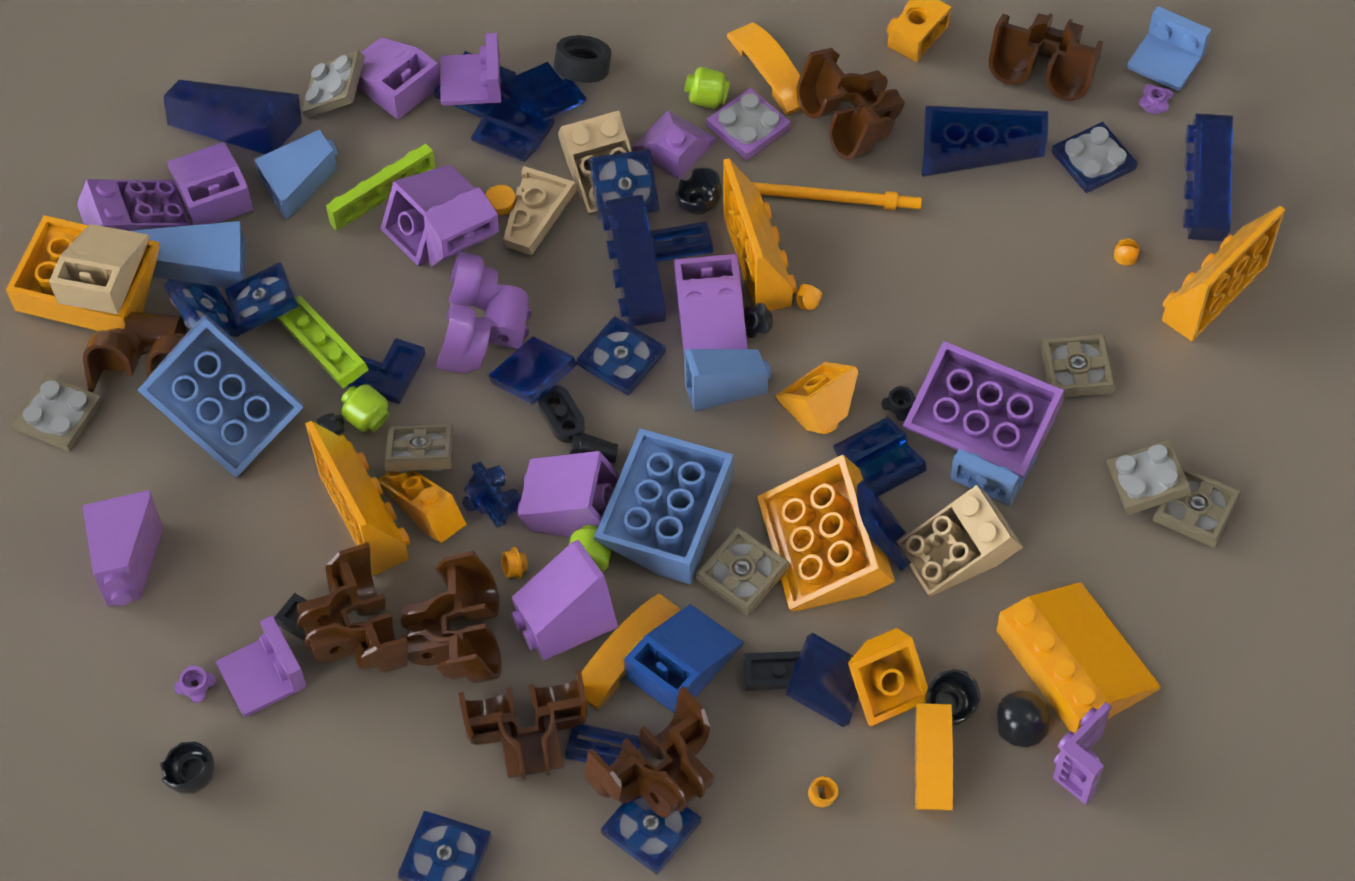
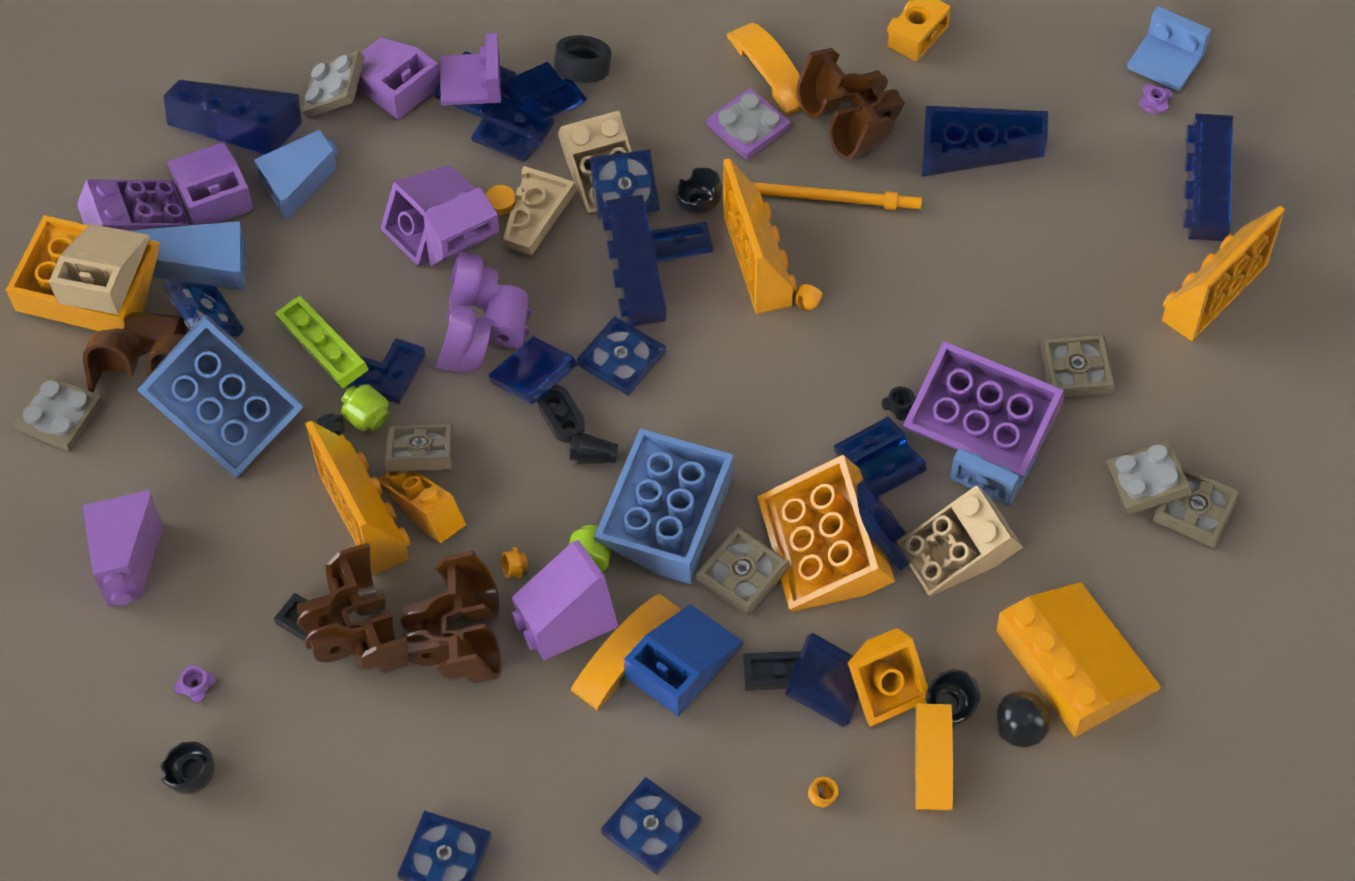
medium lavender bracket [216,615,307,717] -> none
clear blue piece [224,262,299,334] -> none
lime plate [326,143,436,231] -> none
reddish brown piece [458,670,588,780] -> none
clear blue hips [462,461,521,528] -> none
medium lavender slope [517,451,620,537] -> none
clear blue tile [565,724,641,767] -> none
reddish brown piece [585,686,714,818] -> none
medium lavender slope [631,110,716,179] -> none
medium lavender slope [674,254,748,352] -> none
lime head [684,67,730,109] -> none
medium blue slope [684,349,772,412] -> none
black plate [744,303,773,338] -> none
light orange slope [775,362,858,434] -> none
reddish brown piece [988,13,1103,101] -> none
piece [1052,122,1138,193] -> none
medium lavender bracket [1053,702,1112,805] -> none
light orange hinge [1114,238,1140,266] -> none

